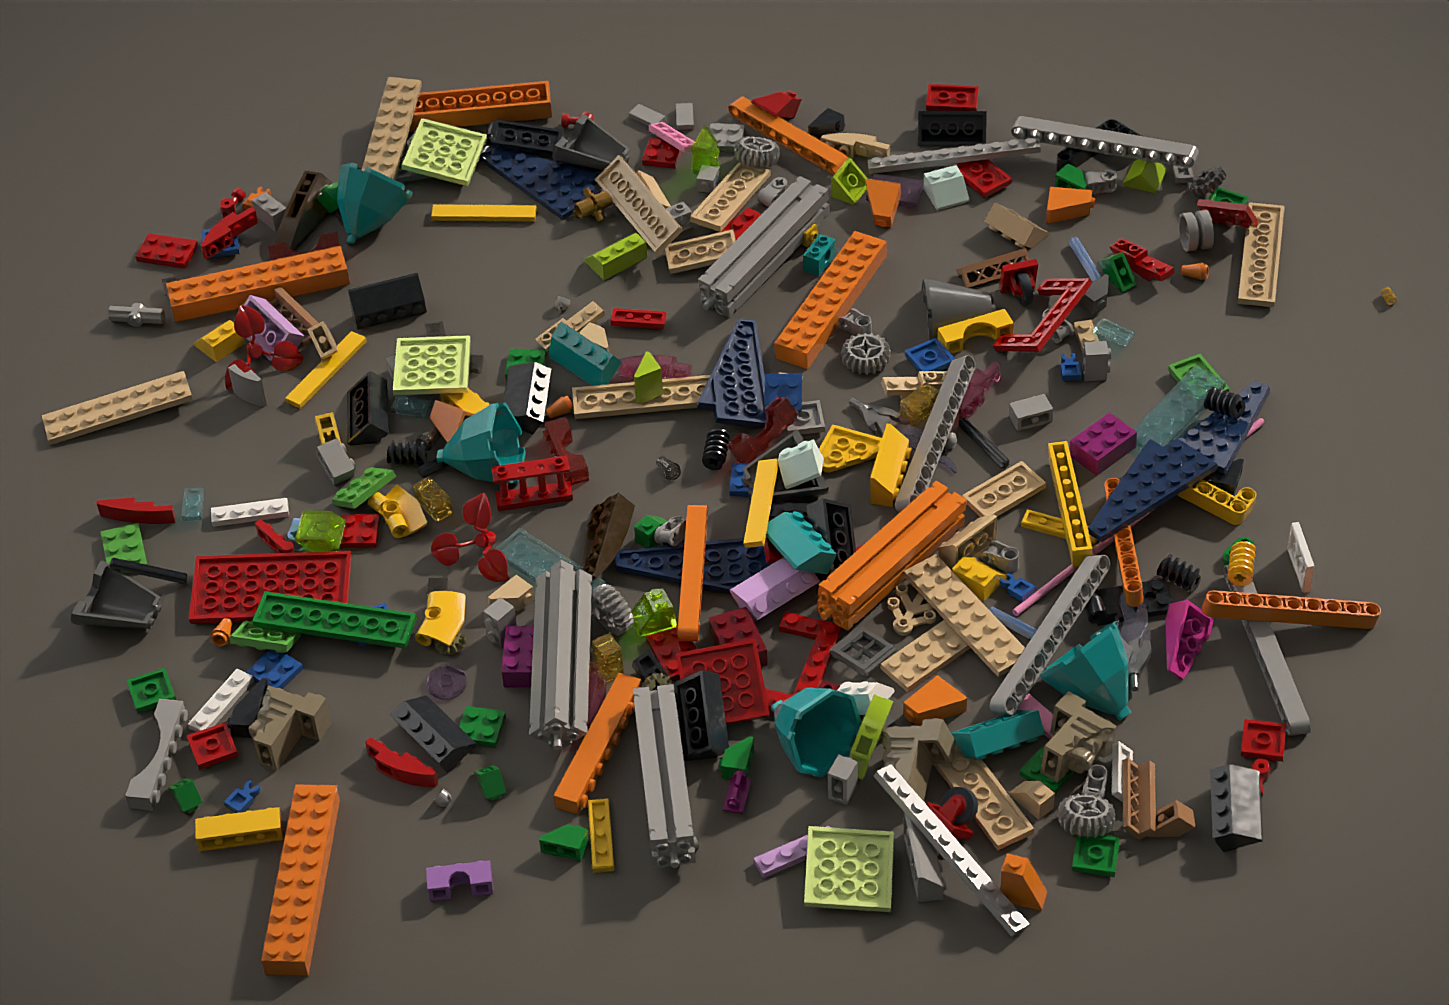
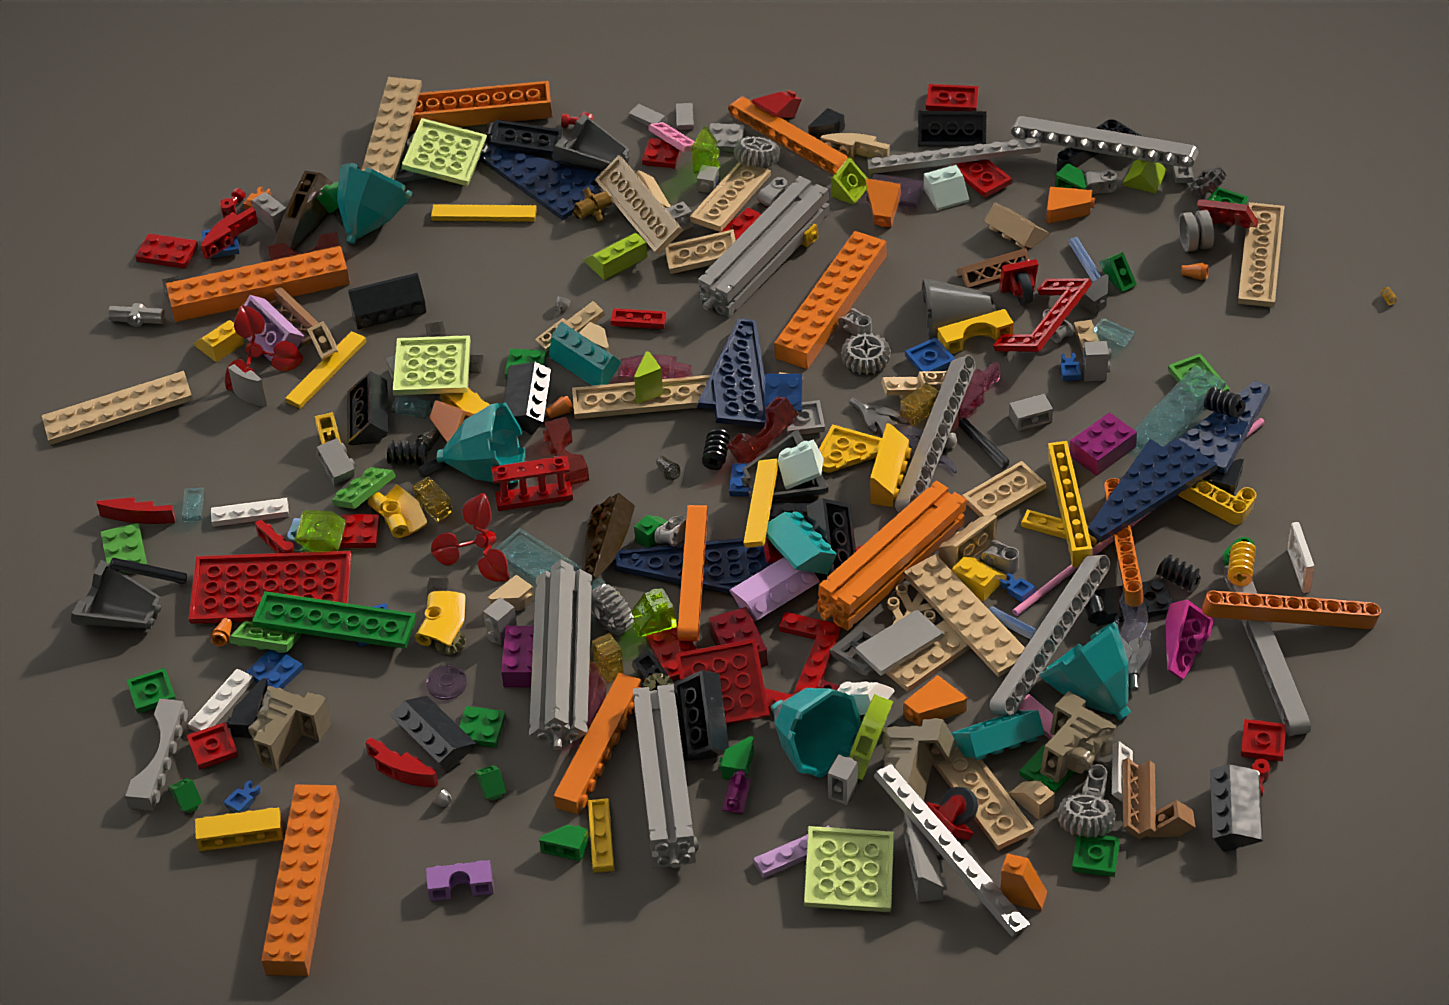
teal brick [803,234,836,276] -> none
red slope [1110,238,1174,282] -> none
none -> light grey tile [855,610,943,675]

